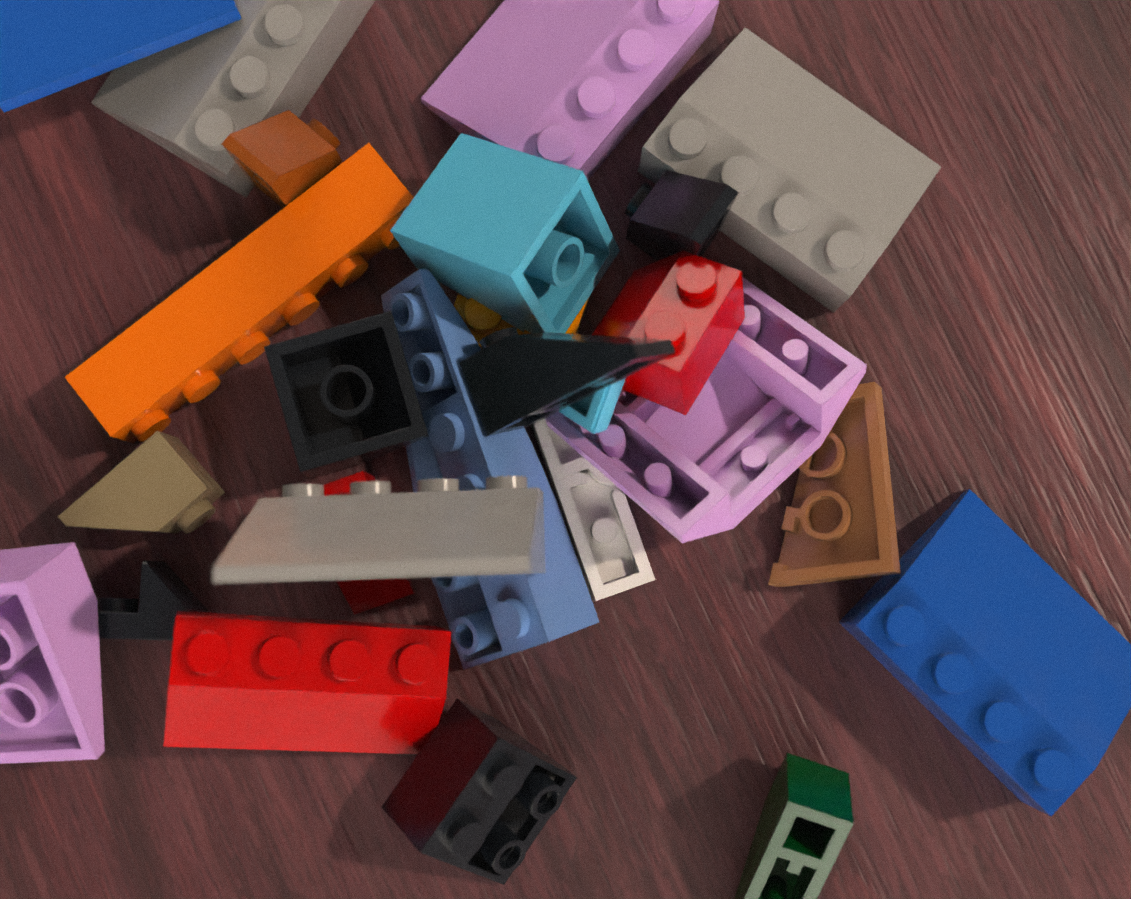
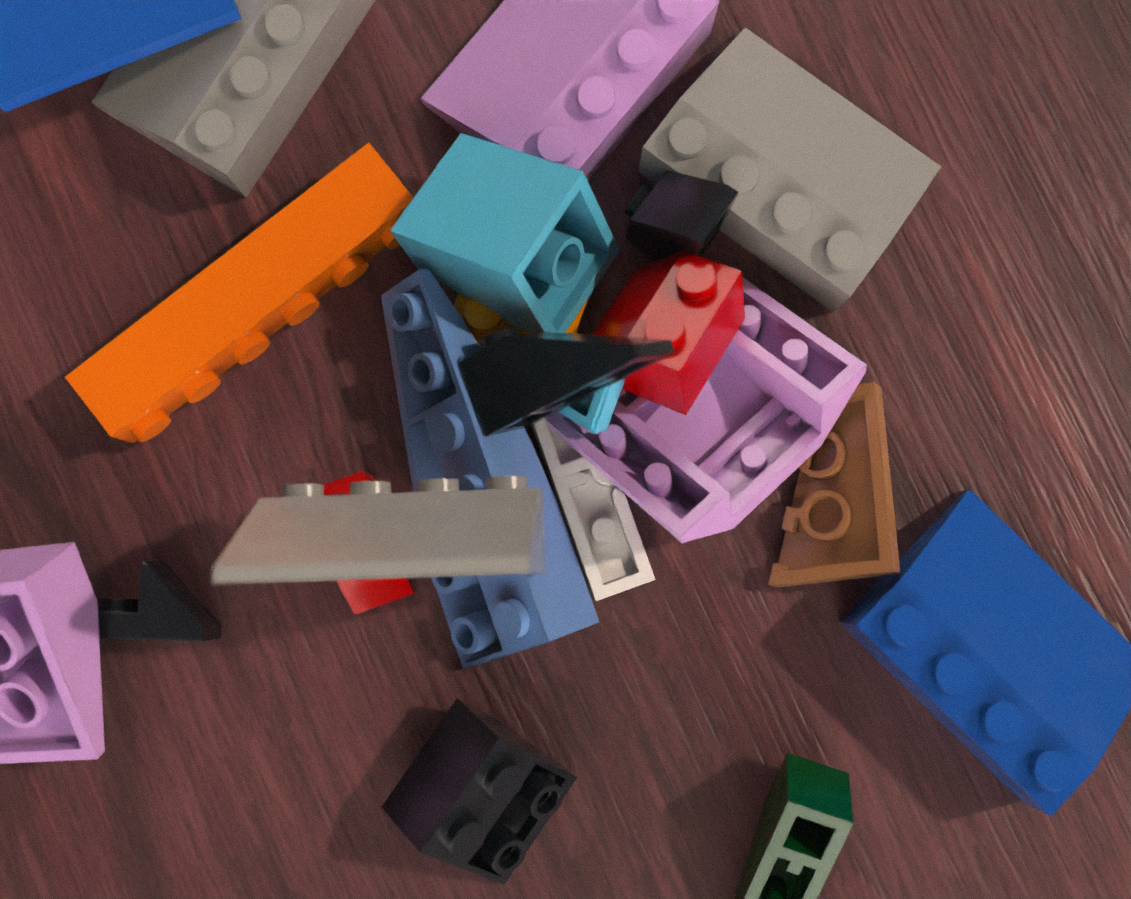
dark tan slope [58,431,225,534] -> none
red slope [163,611,452,754] -> none
dark orange slope [221,110,343,209] -> none
black slope [264,311,428,478] -> none

